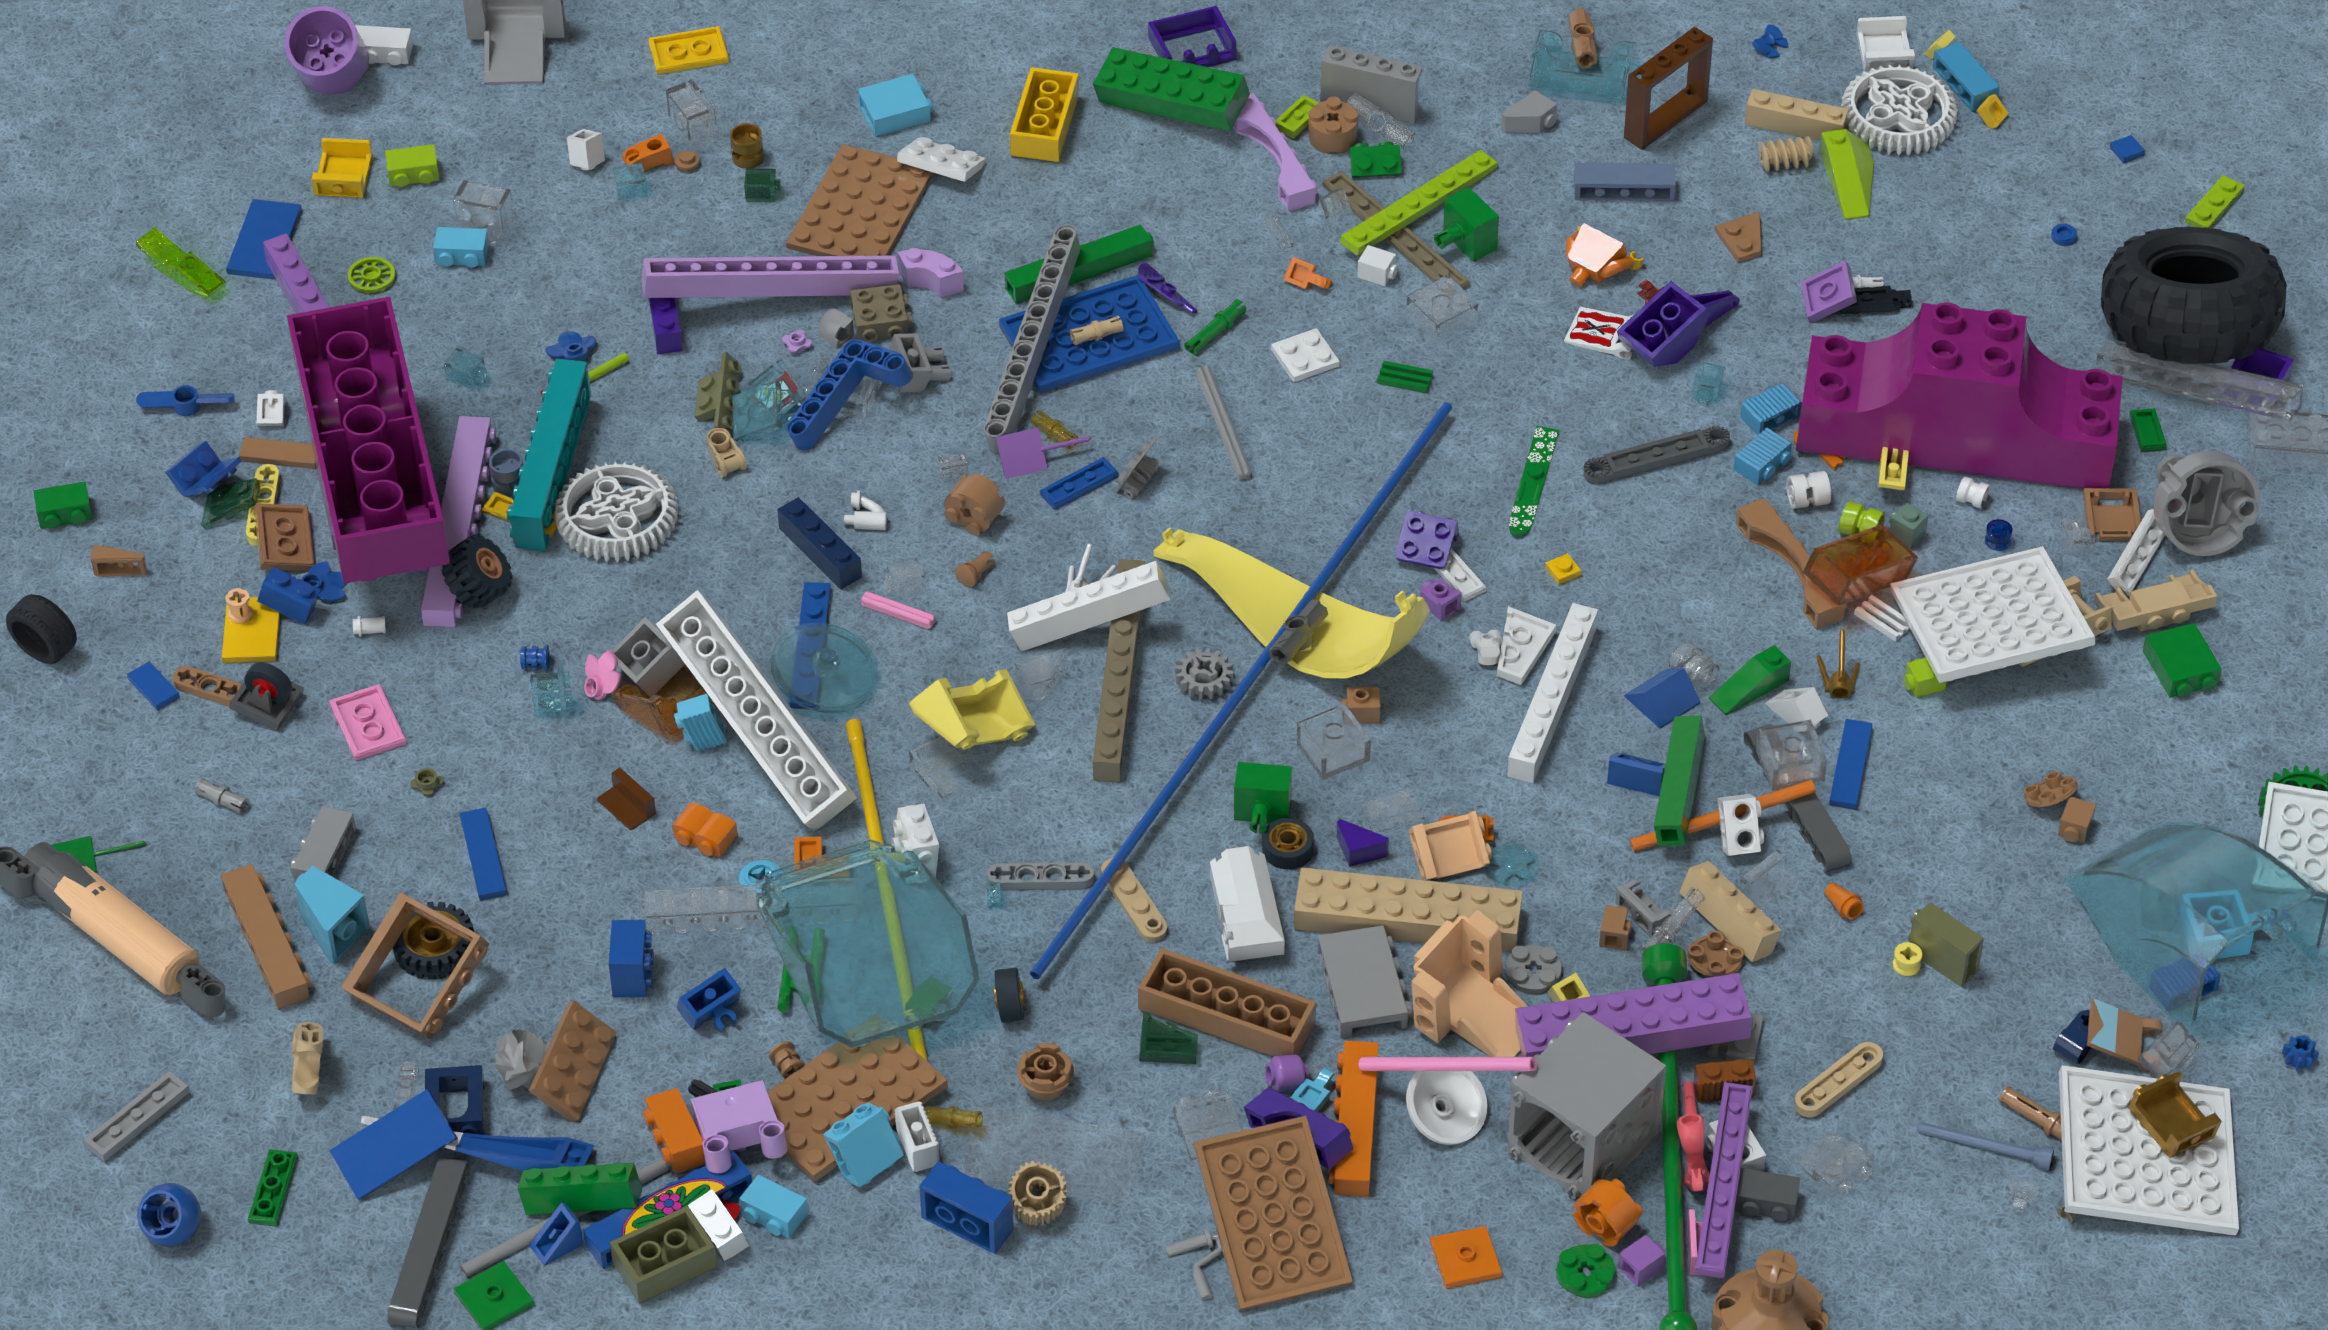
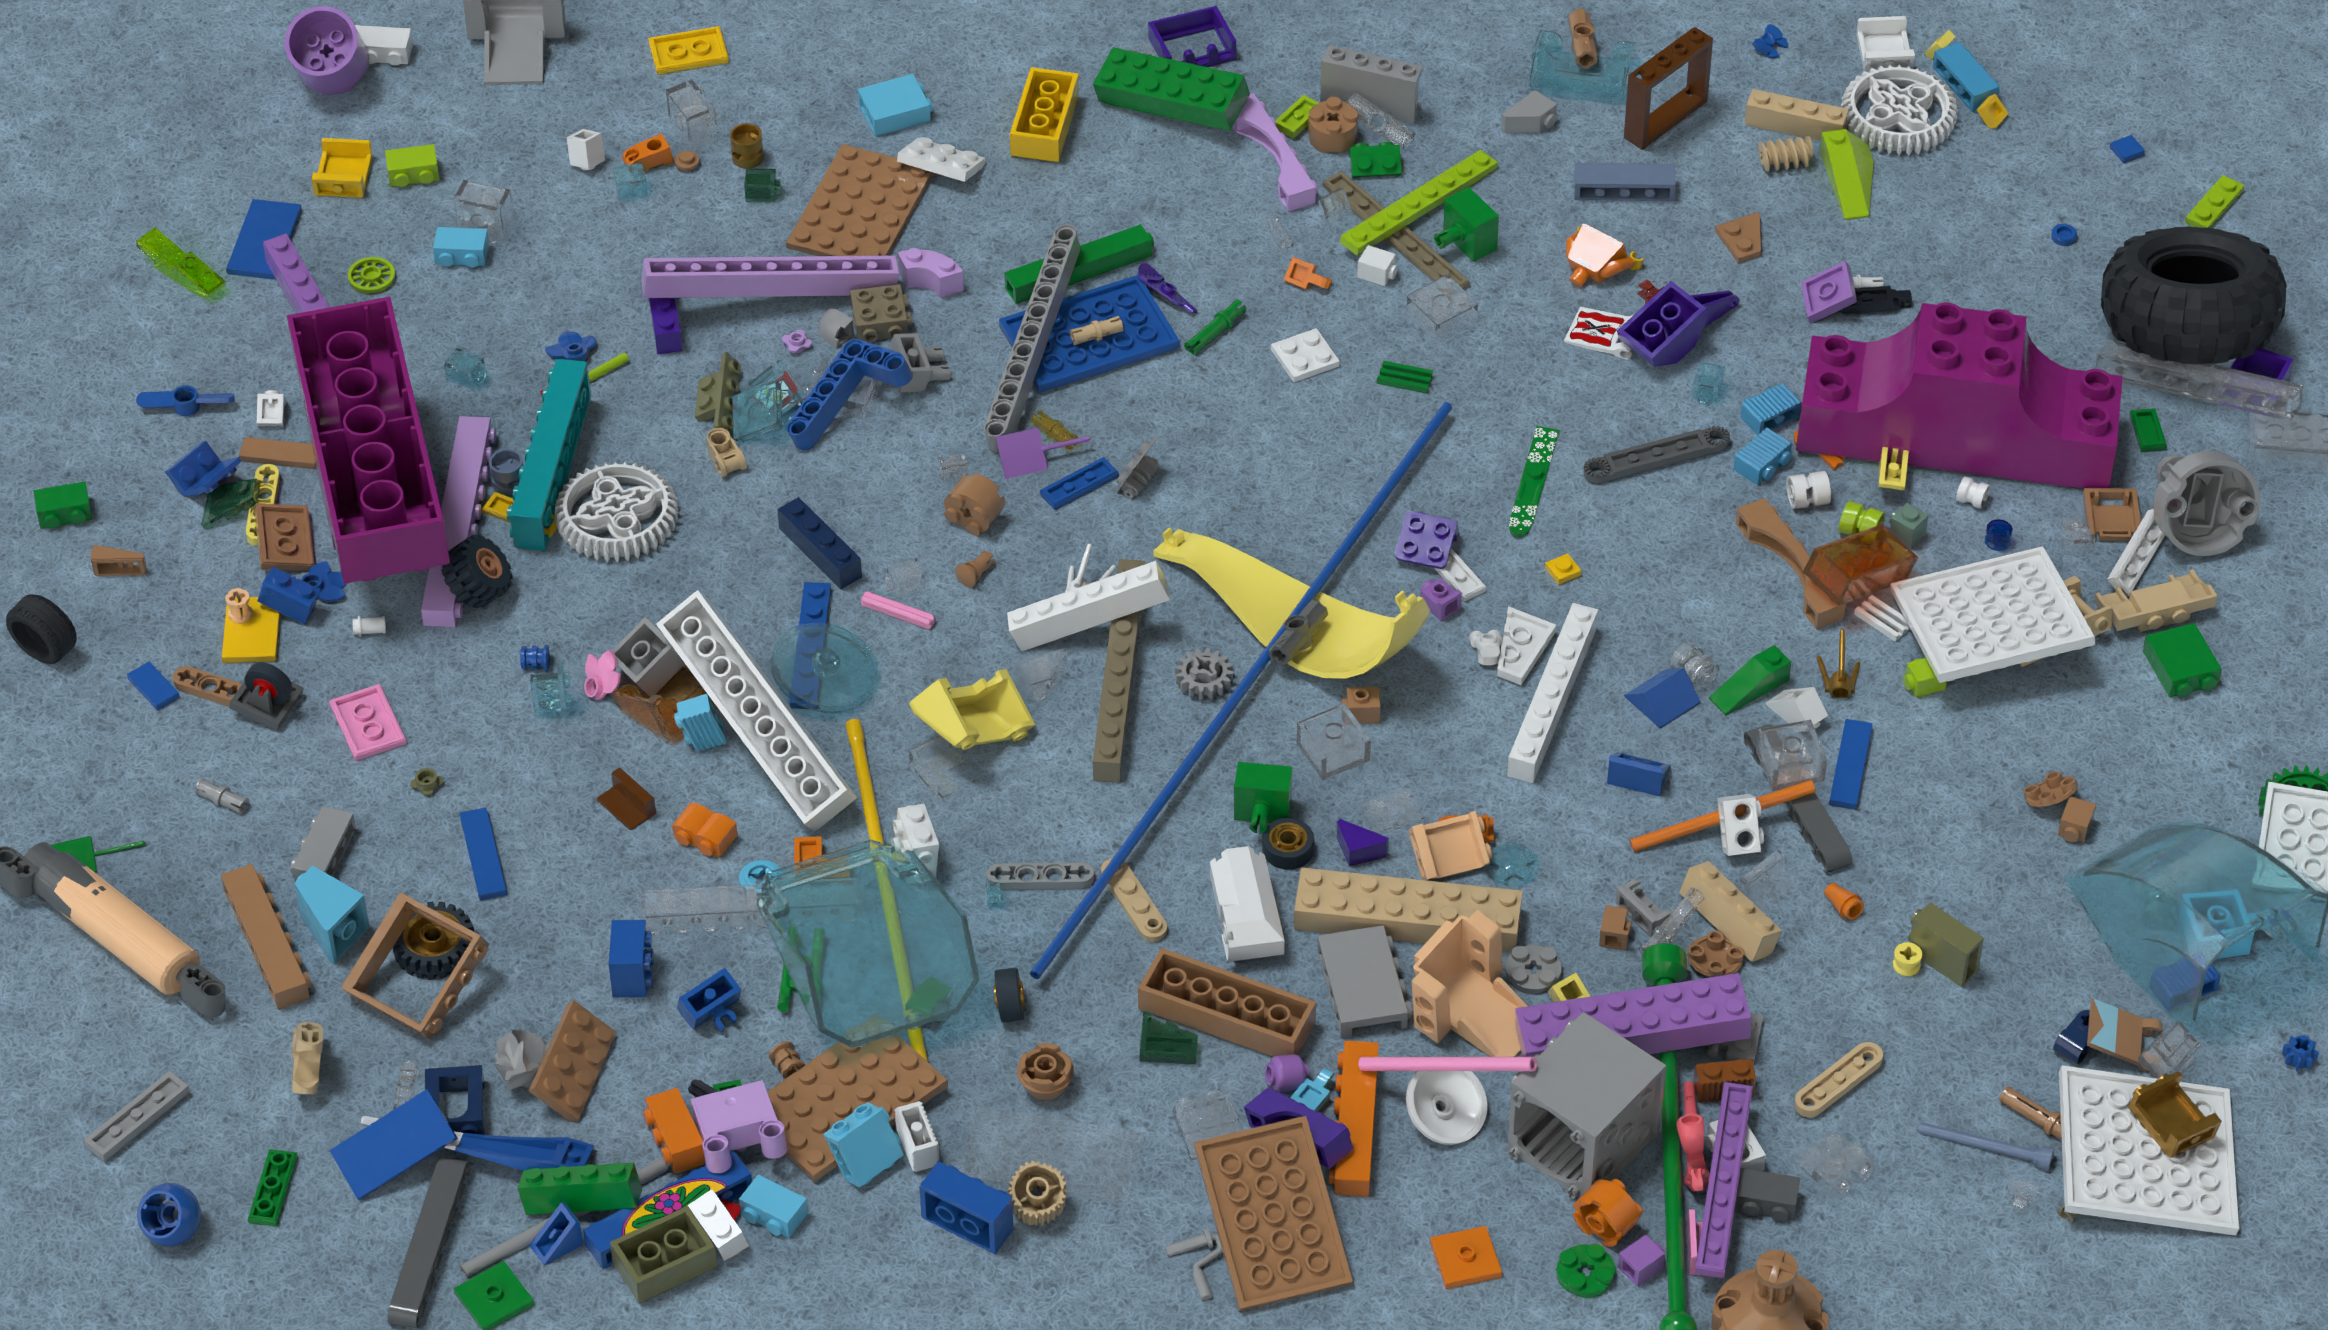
white plant [844,491,887,530] -> none
clear yellow pin [924,1106,983,1129] -> none
light grey axle [1197,366,1251,481] -> none
green brick [1654,716,1705,846] -> none

